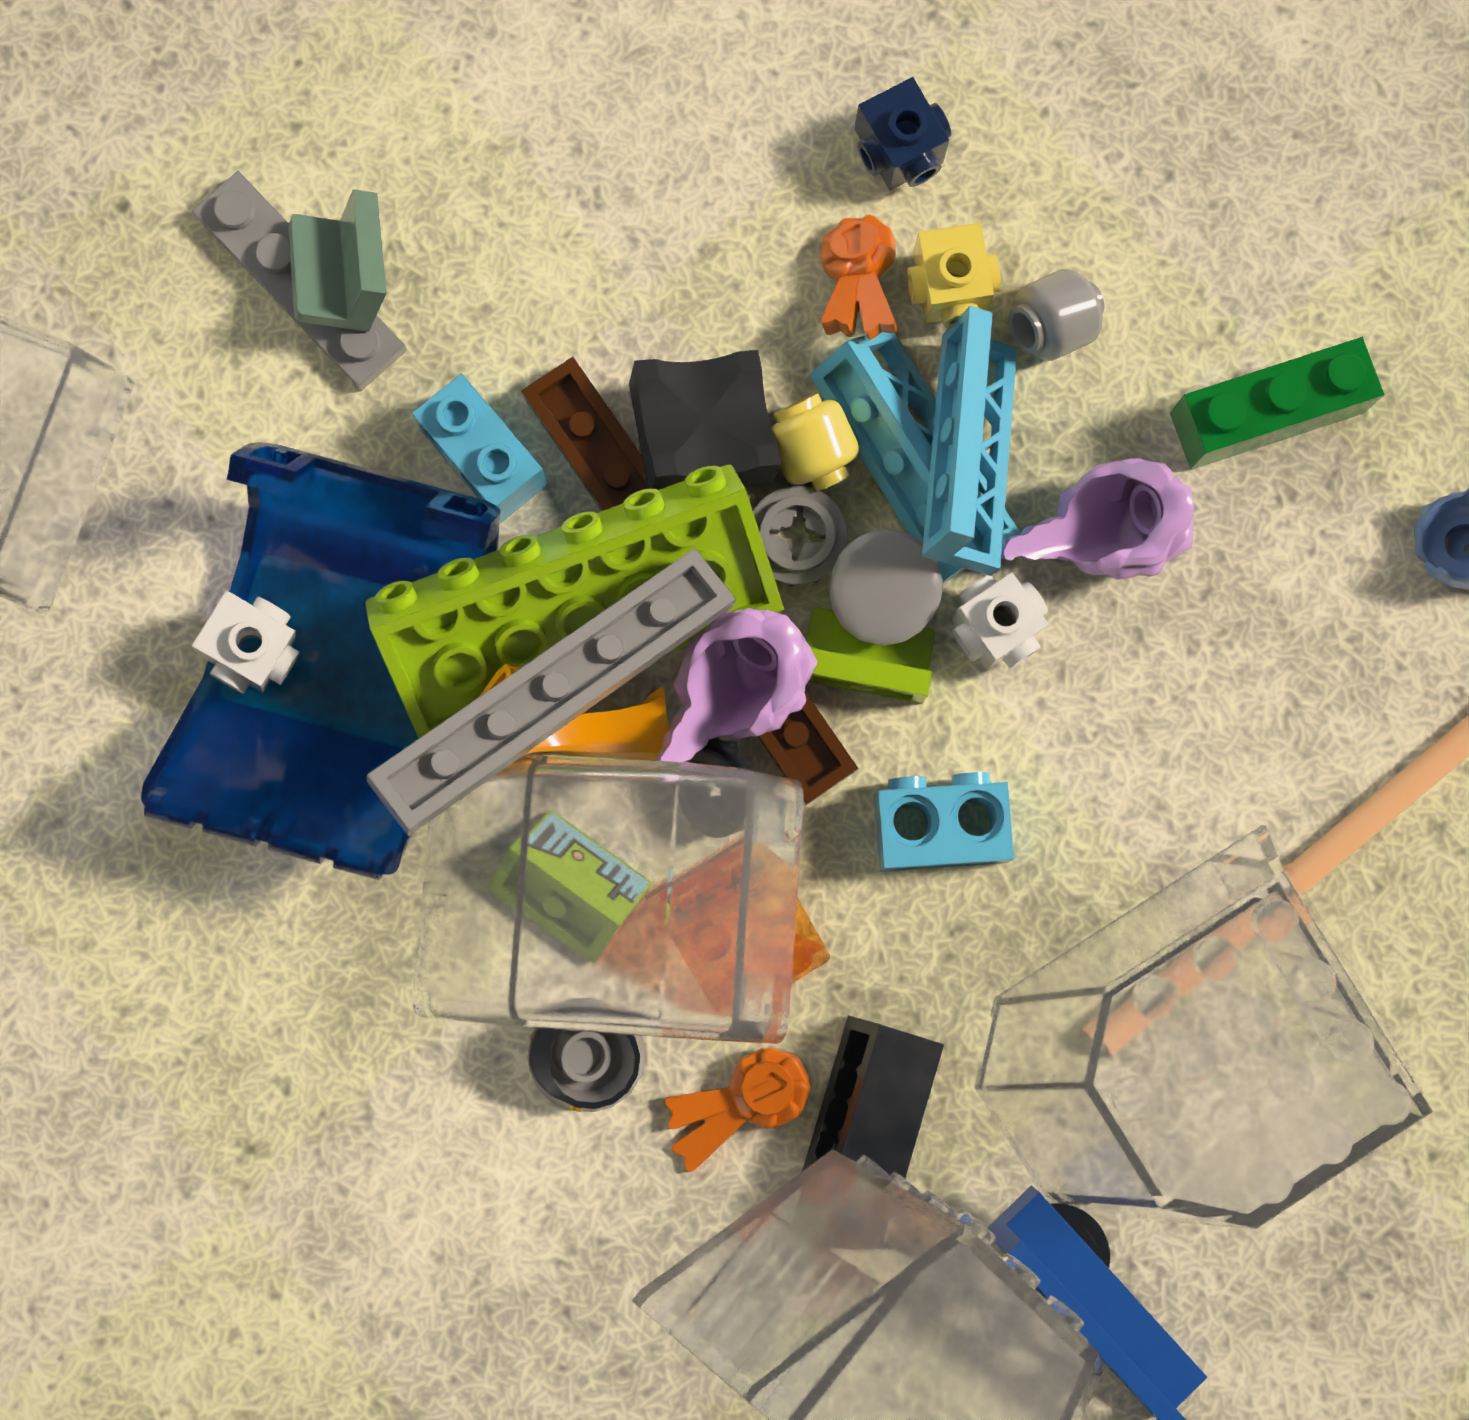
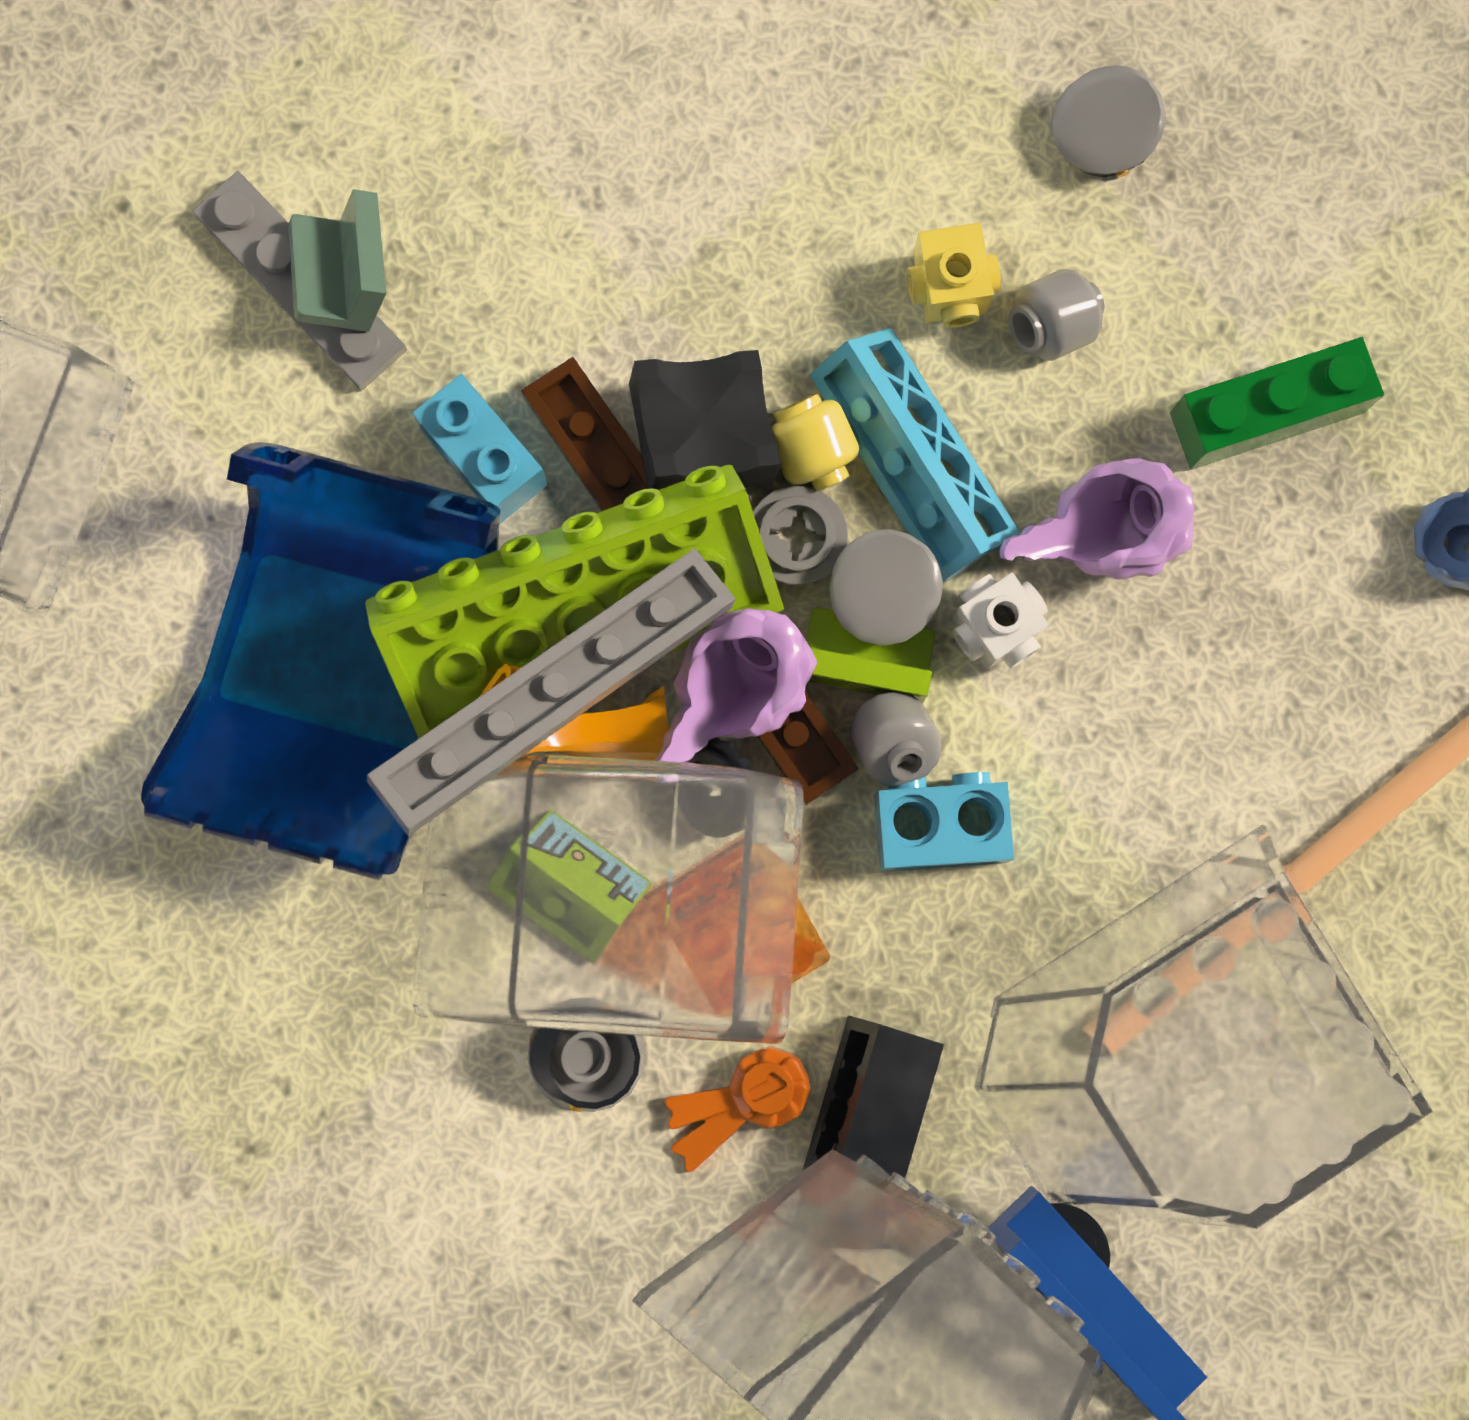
white brick [192,590,300,694] -> none
orange piece [820,215,897,340] -> none
dark blue brick [854,77,951,191] -> none
medium azure fence [922,306,1017,576] -> none
none -> light grey head [850,691,942,786]
none -> light grey piece [1051,65,1166,178]

